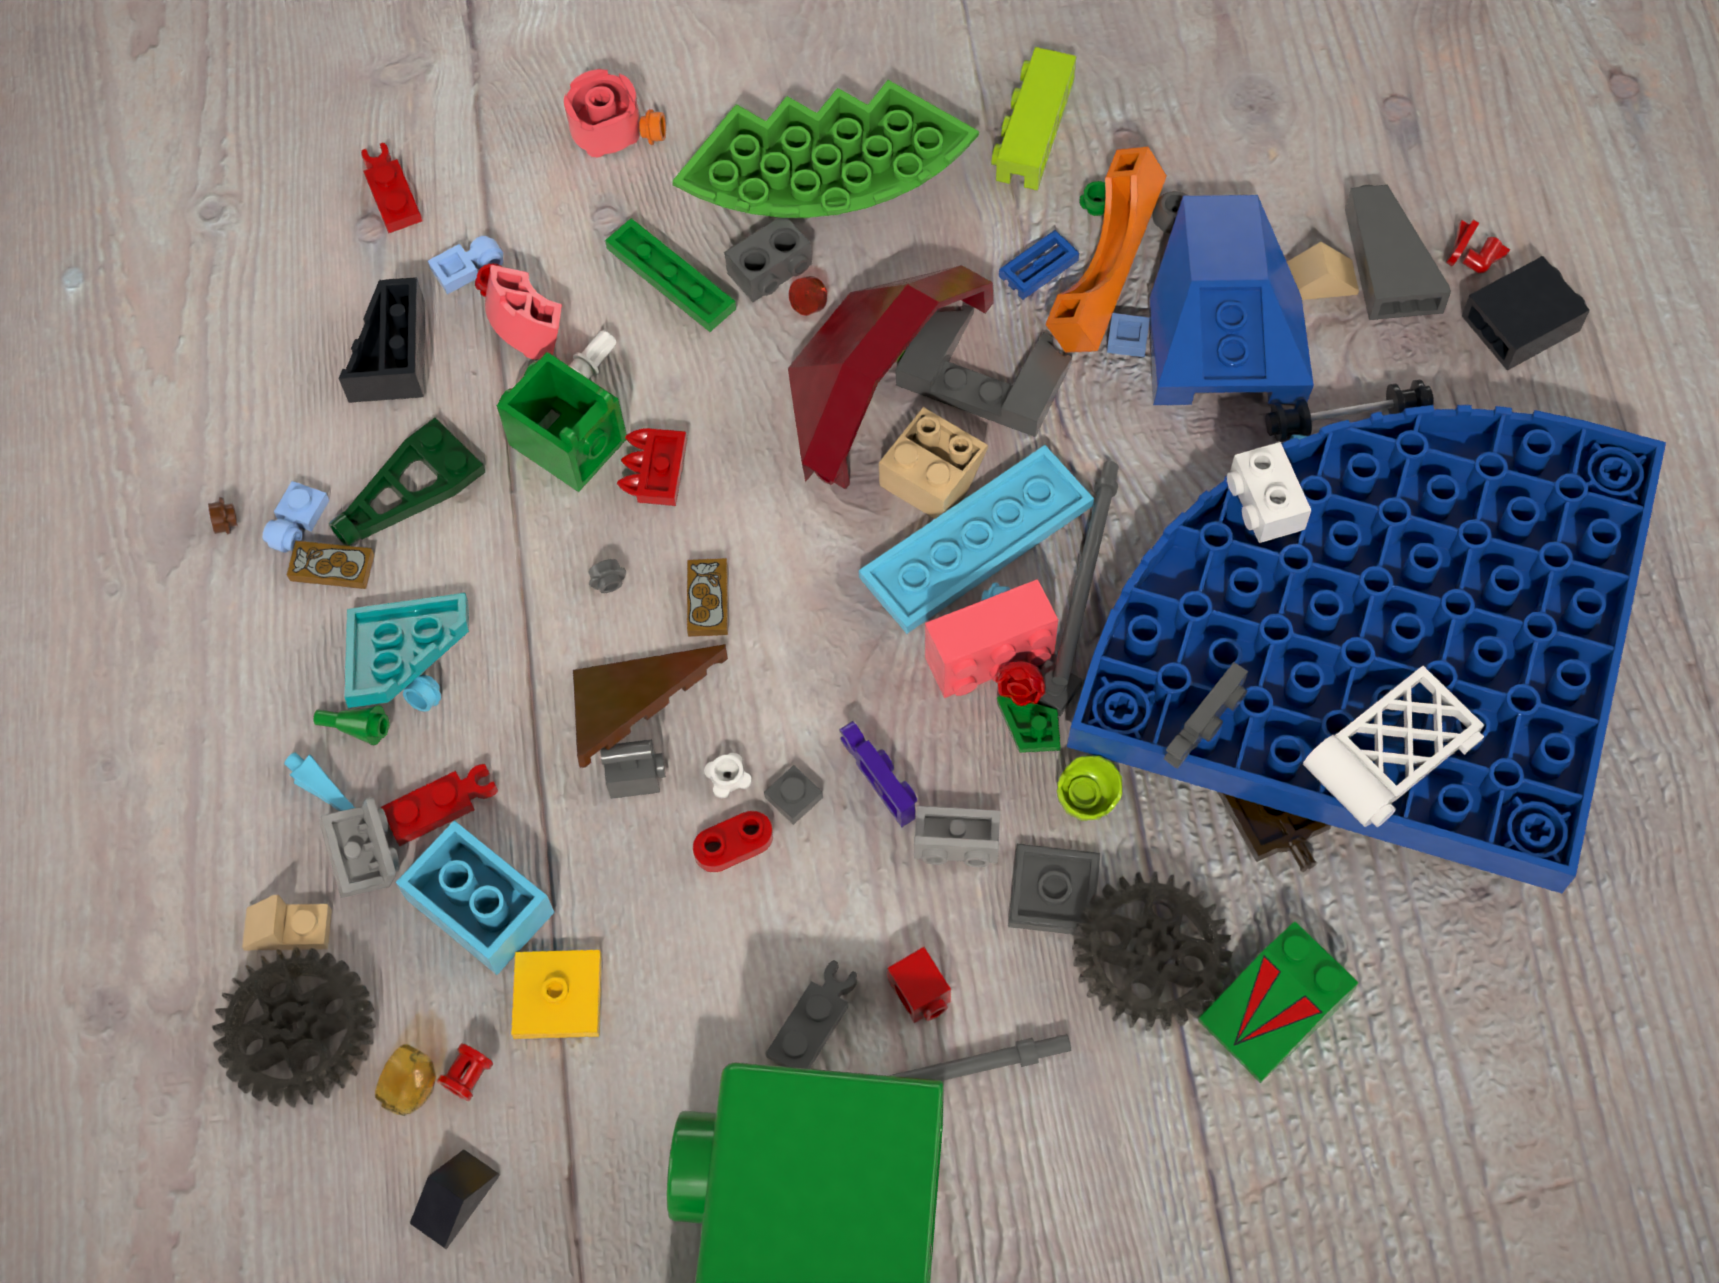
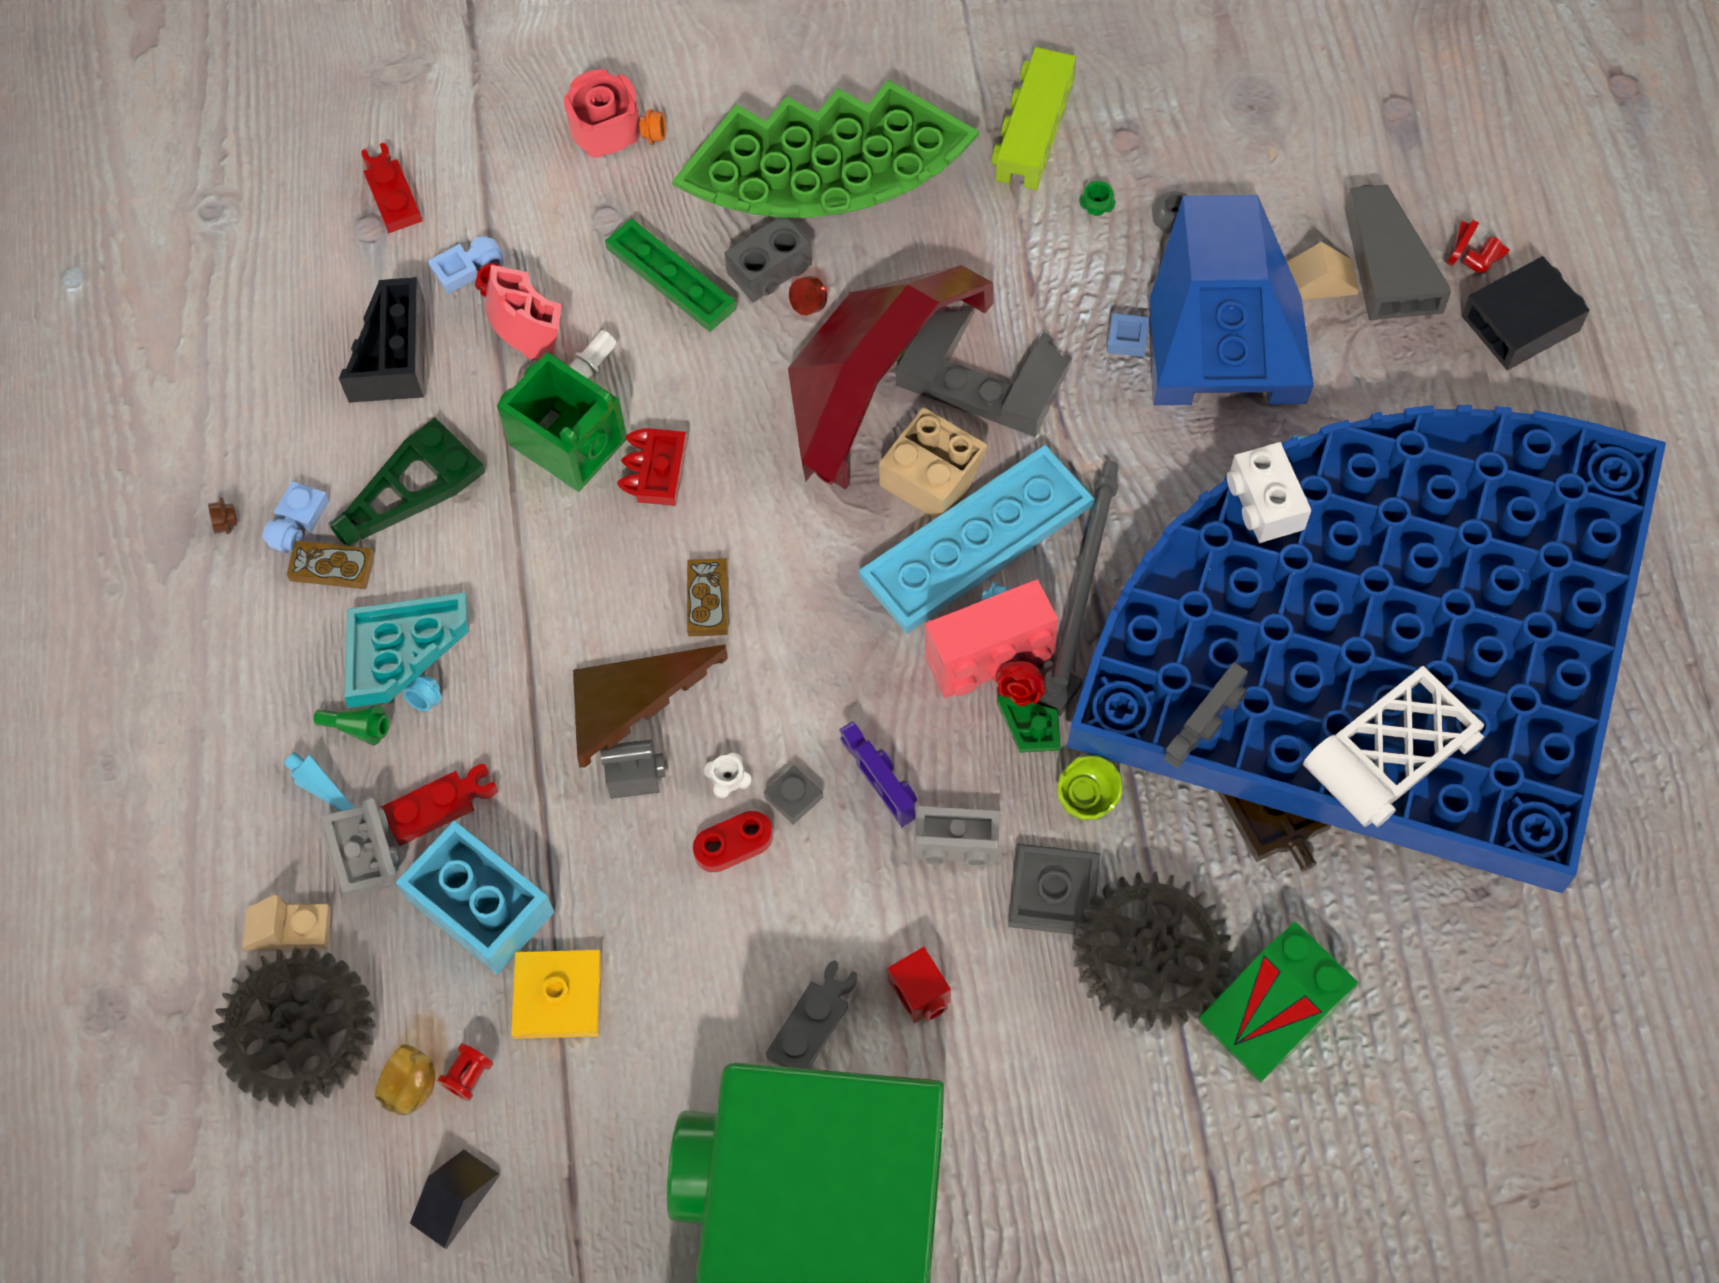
dark grey plate [588,559,626,593] -> none
dark grey bar [888,1034,1071,1081] -> none
blue tile [999,230,1080,300] -> none
orange arch [1045,147,1167,353] -> none
black axle [1265,379,1434,442] -> none

